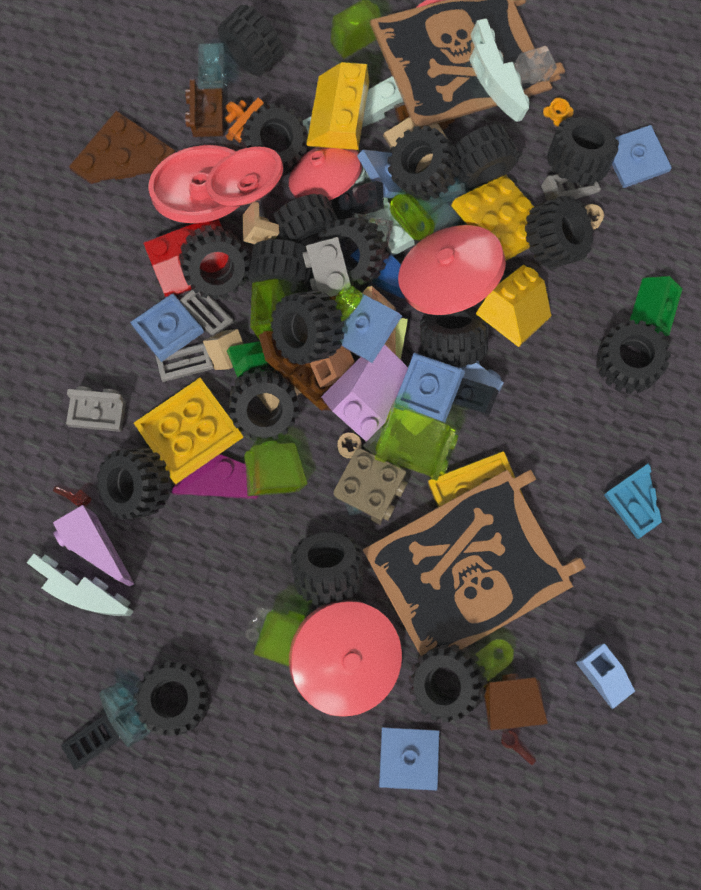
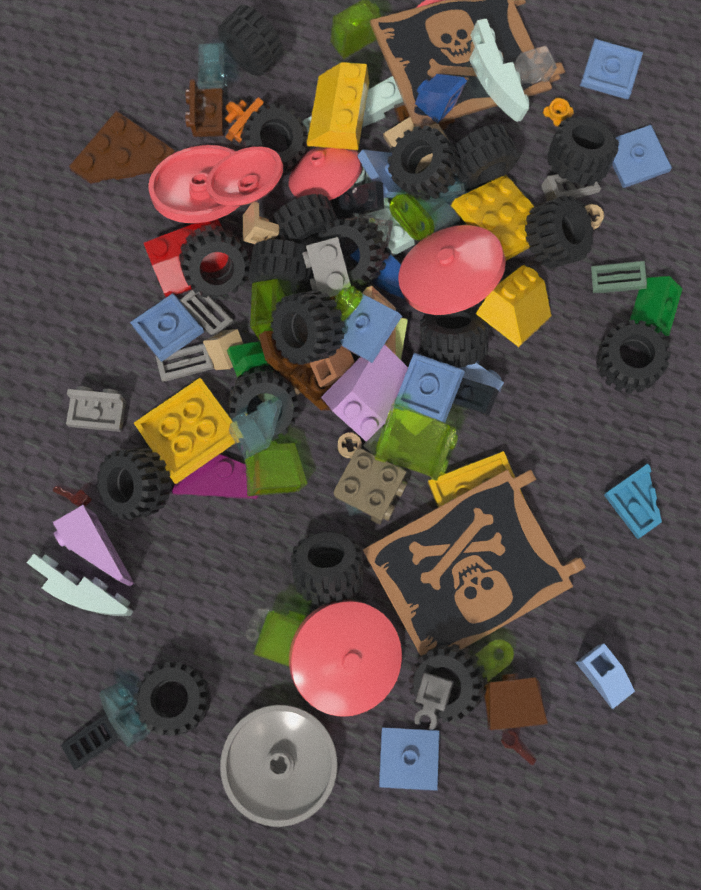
none -> light grey dish [220,705,337,827]
none -> clear light blue slope [229,399,283,460]
none -> flat silver plate [414,672,454,730]
none -> blue slope [415,74,467,124]
none -> medium blue plate [580,39,643,99]
none -> sand green tile [591,261,647,293]

